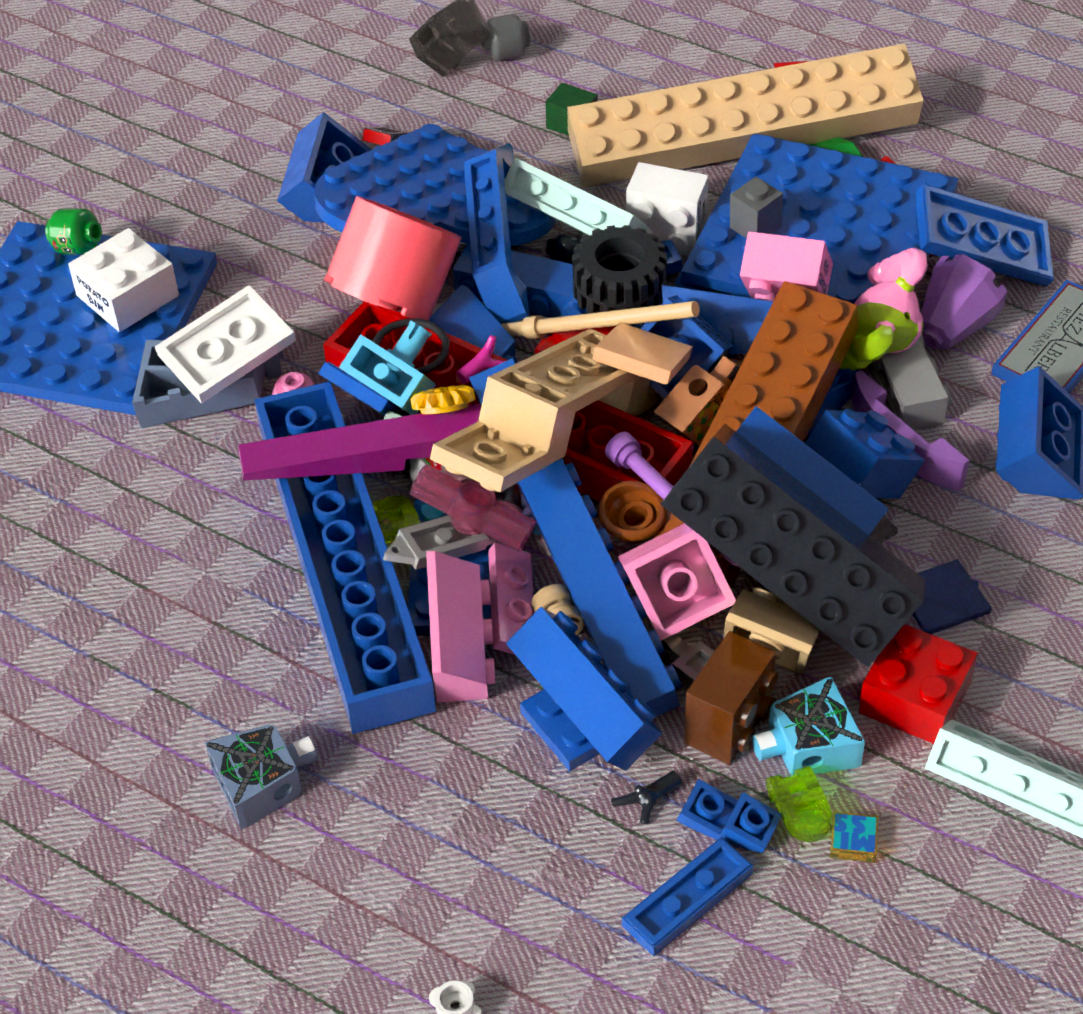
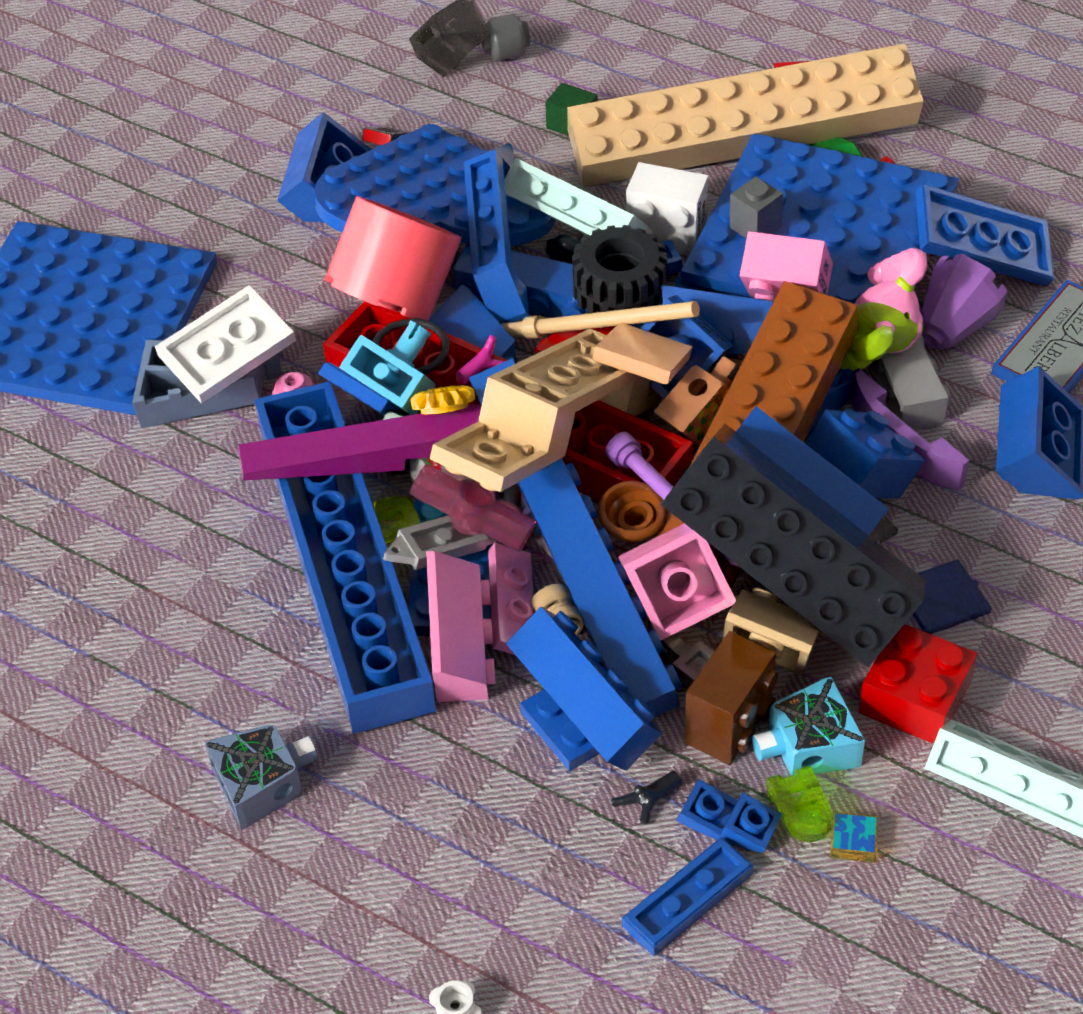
green head [45,208,102,255] -> none
white brick [68,228,179,332] -> none

